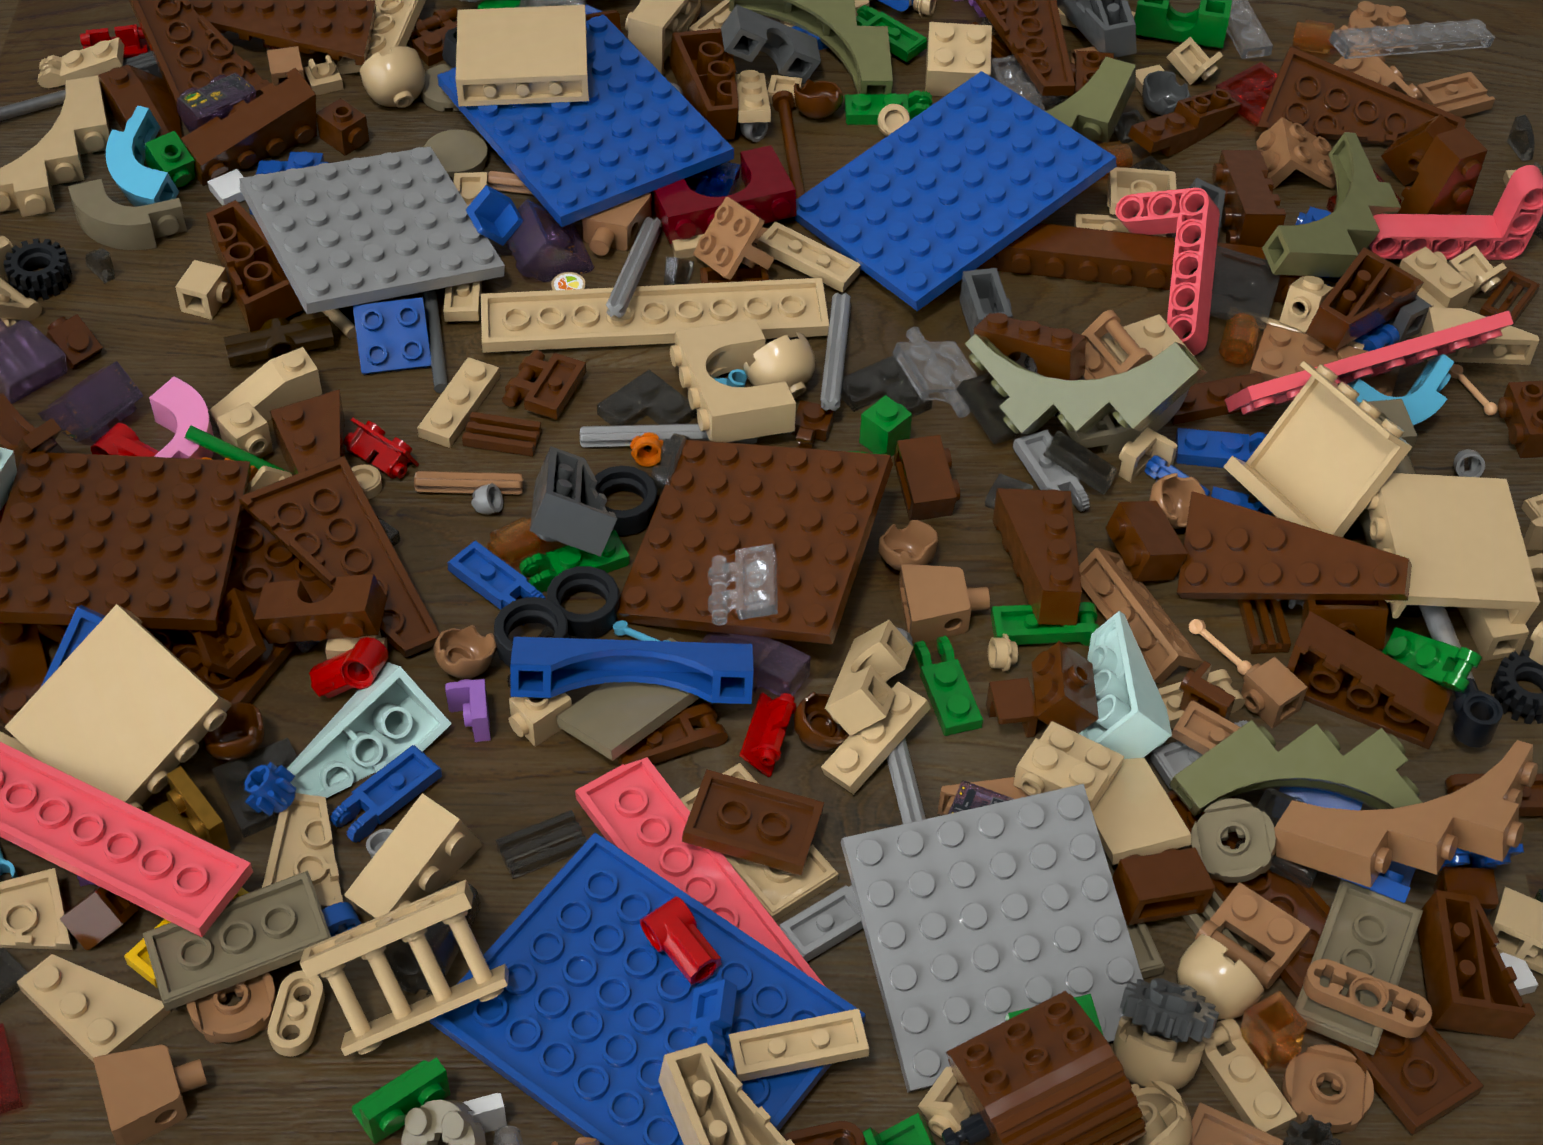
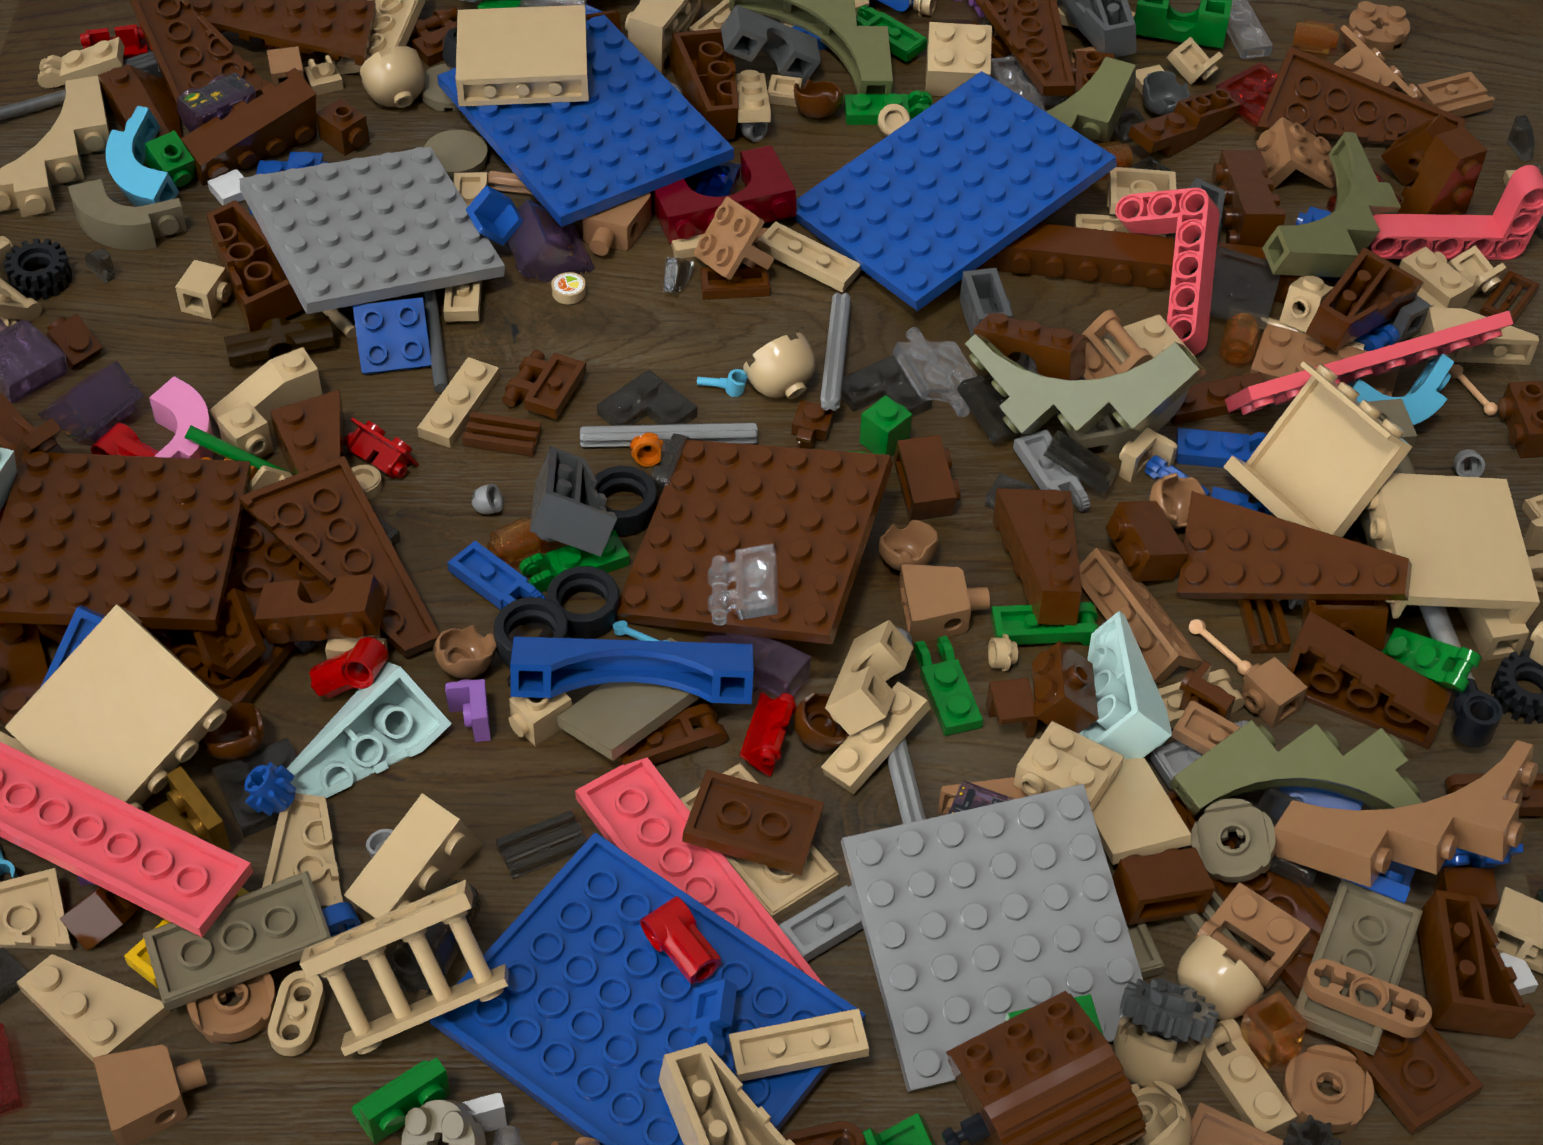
blue hinge [330,745,442,843] -> none
medium nougat axle [414,471,523,495] -> none
tan plate [481,278,829,353] -> none
light grey axle [606,217,662,318] -> none
tan arch [670,319,796,442] -> none
reddish brown bar [772,90,805,199] -> none
tan bracket [918,1067,971,1141] -> none
clear plate [1329,19,1495,59] -> none

